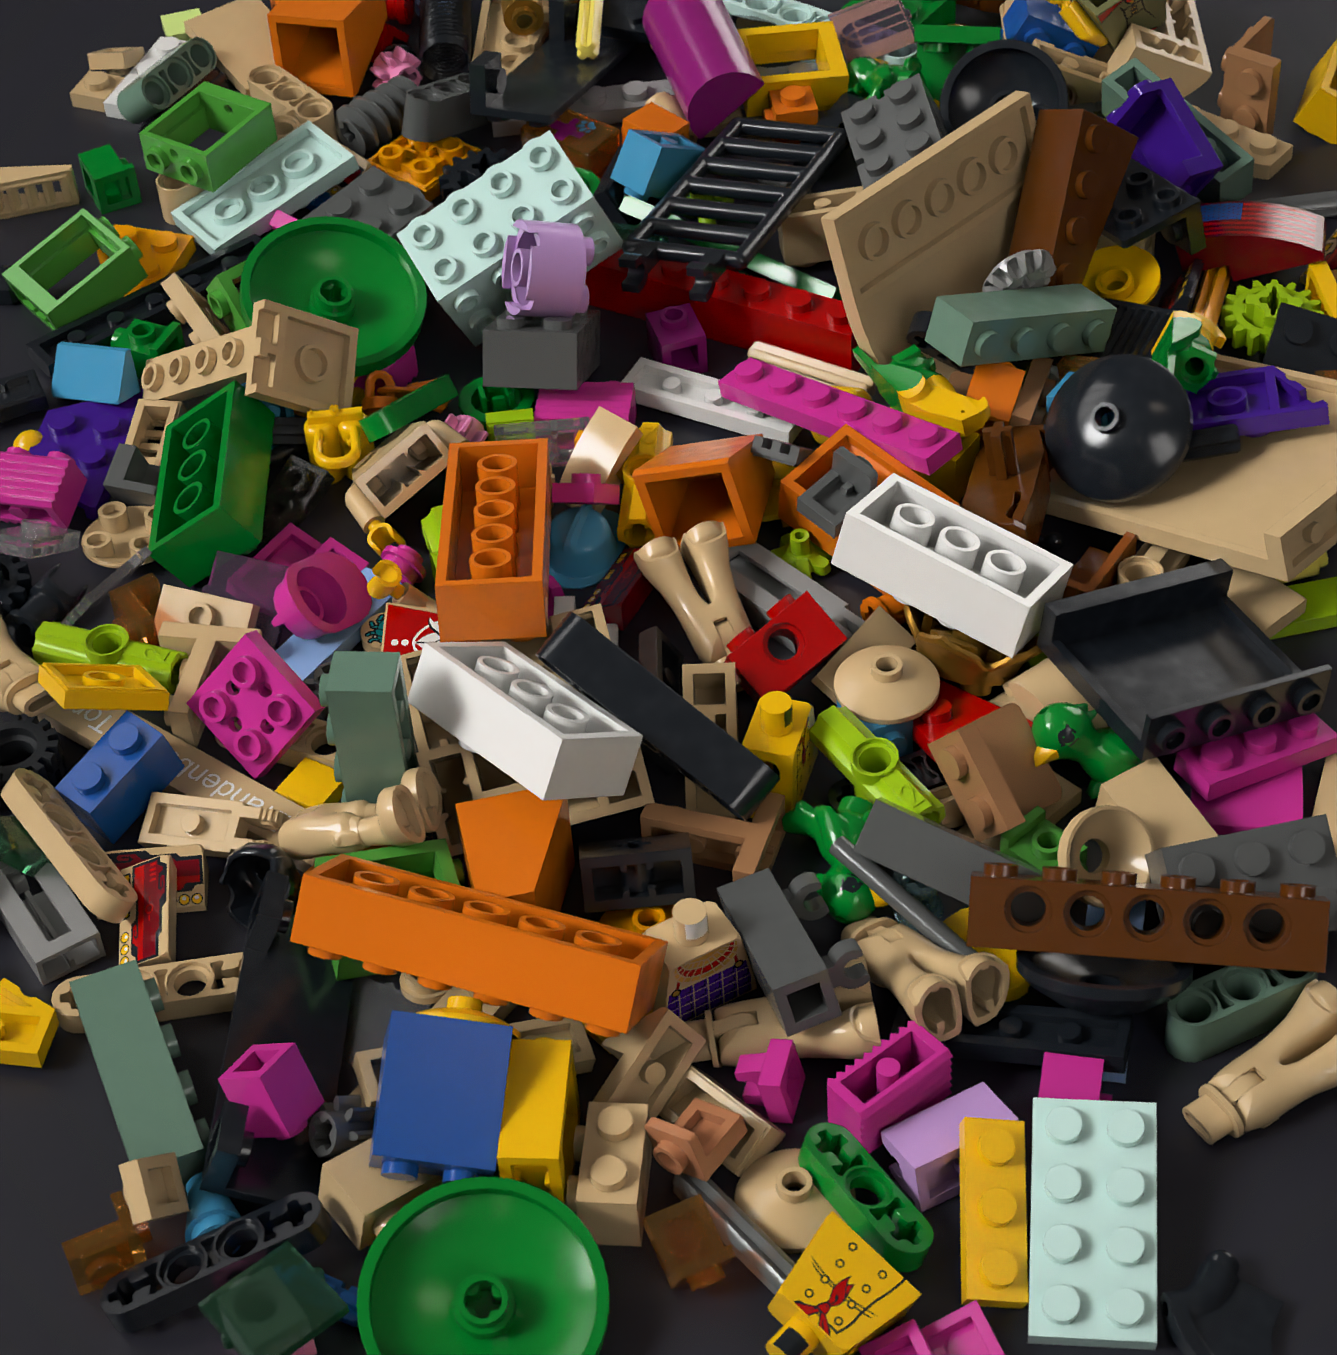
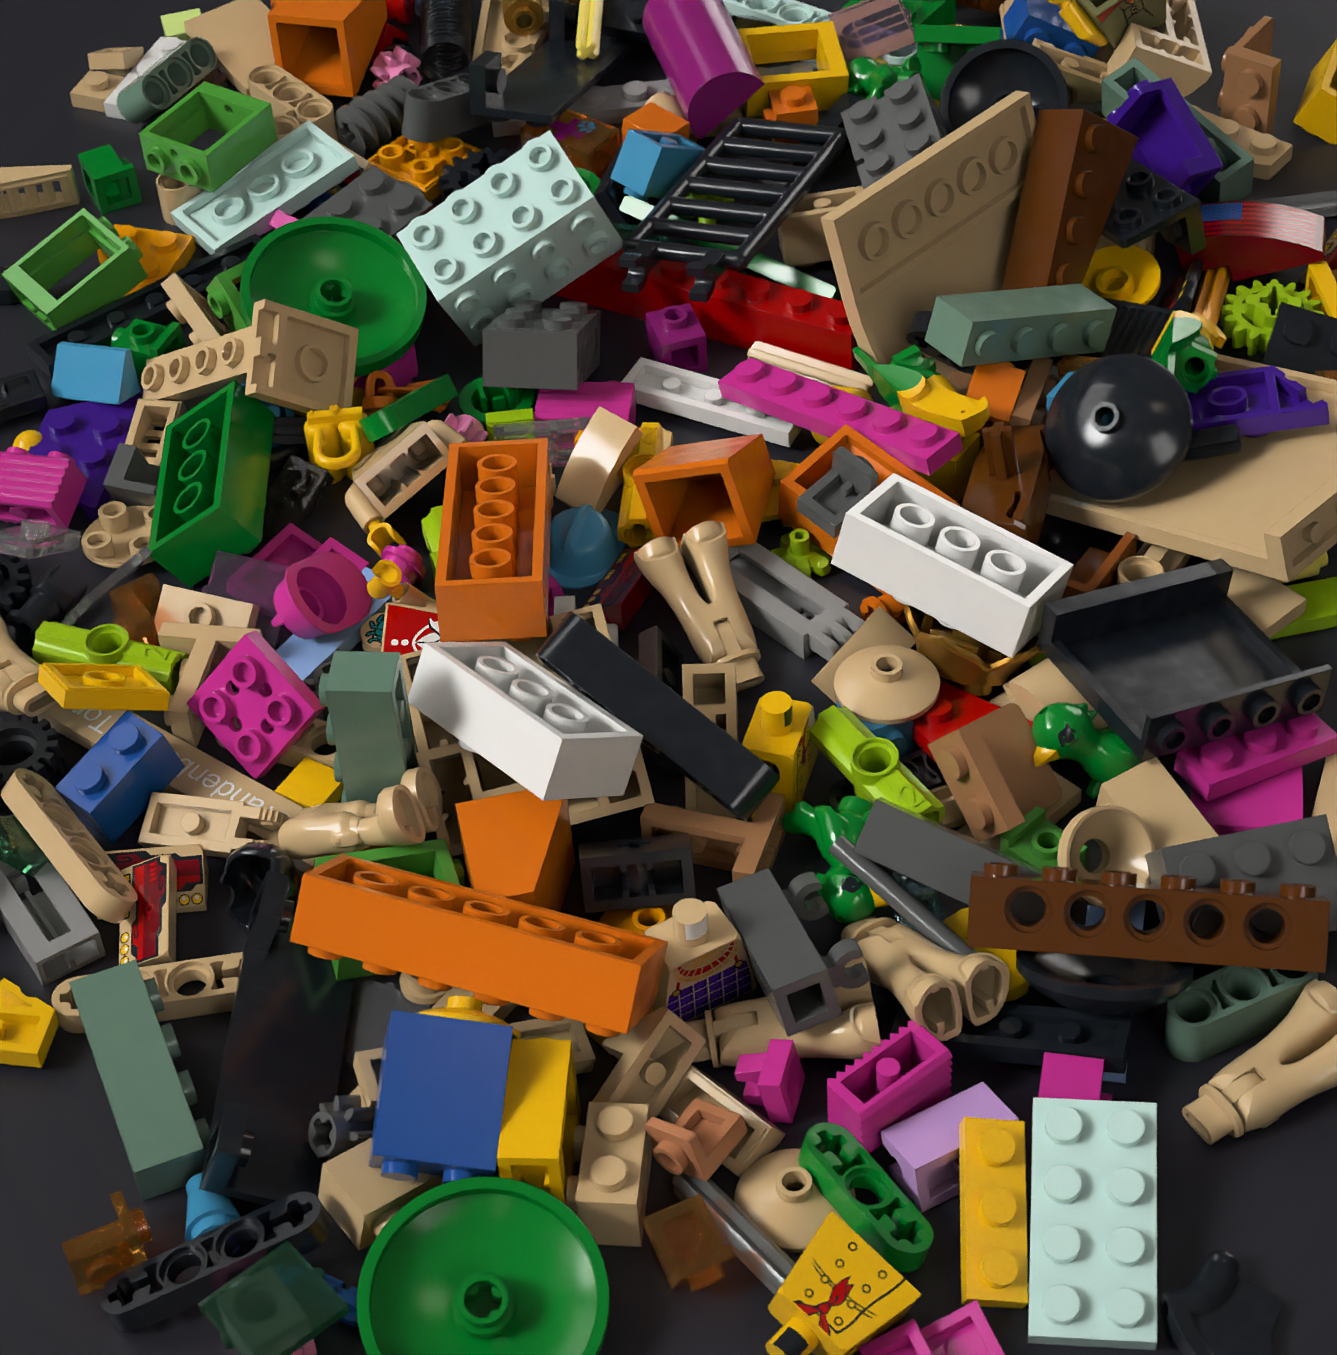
tan plate [118,1152,190,1225] -> none
dark pink brick [218,1042,325,1140] -> none
lavender brick [502,219,595,318] -> none
dark pink plate [552,473,620,505] -> none
red brick [724,591,848,705] -> none
dark grey tile [751,435,815,467] -> none
light grey gear [982,249,1057,292] -> none

